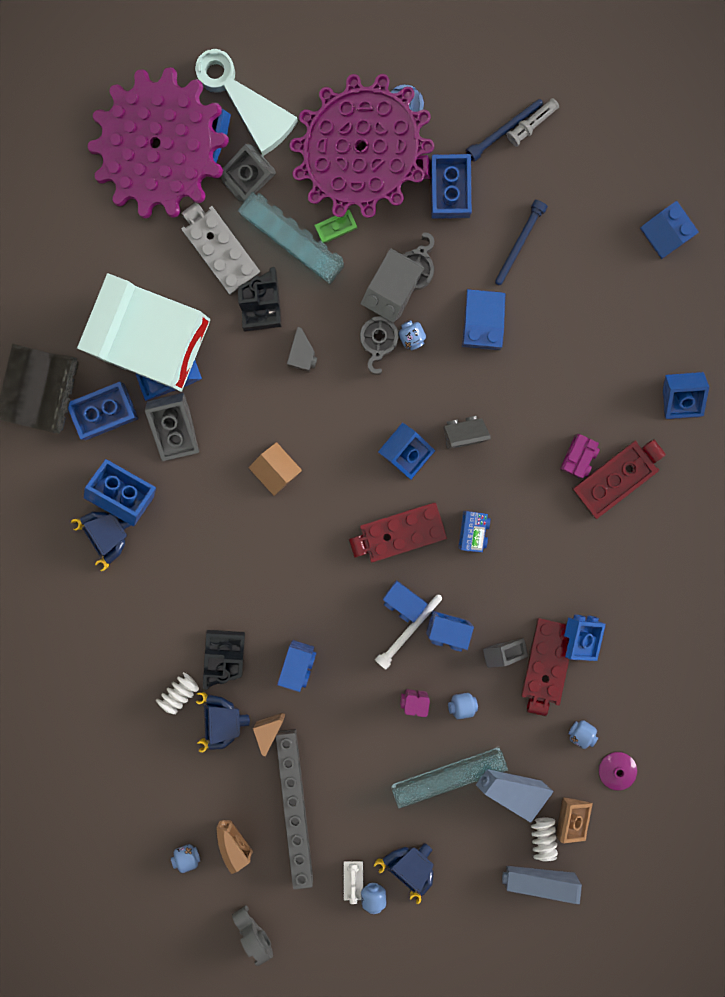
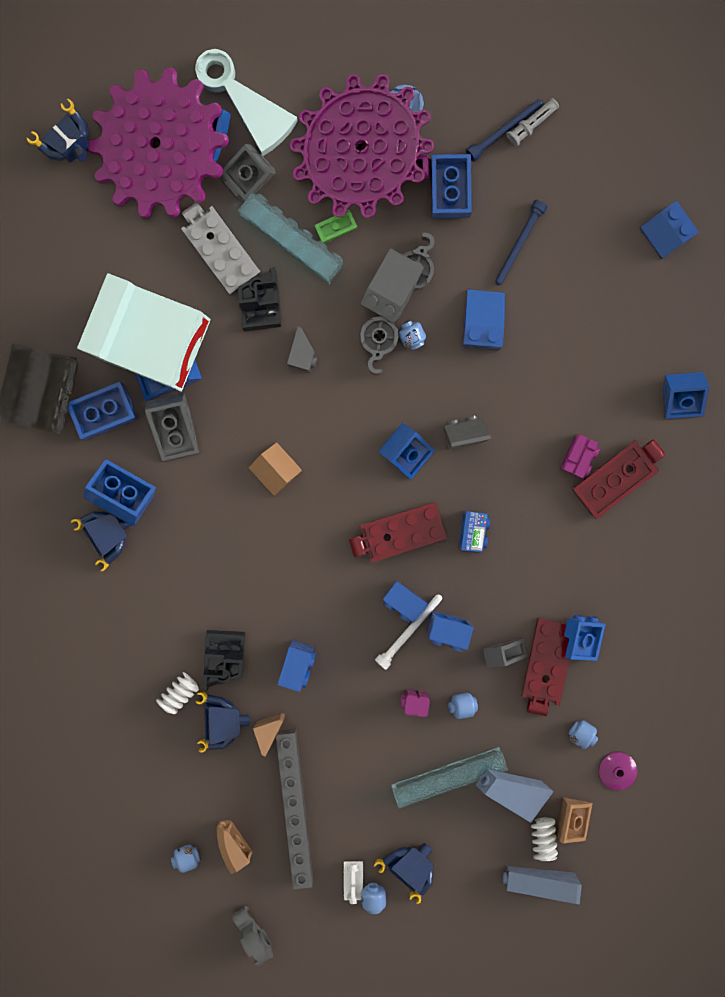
none -> dark blue torso [27,99,89,163]

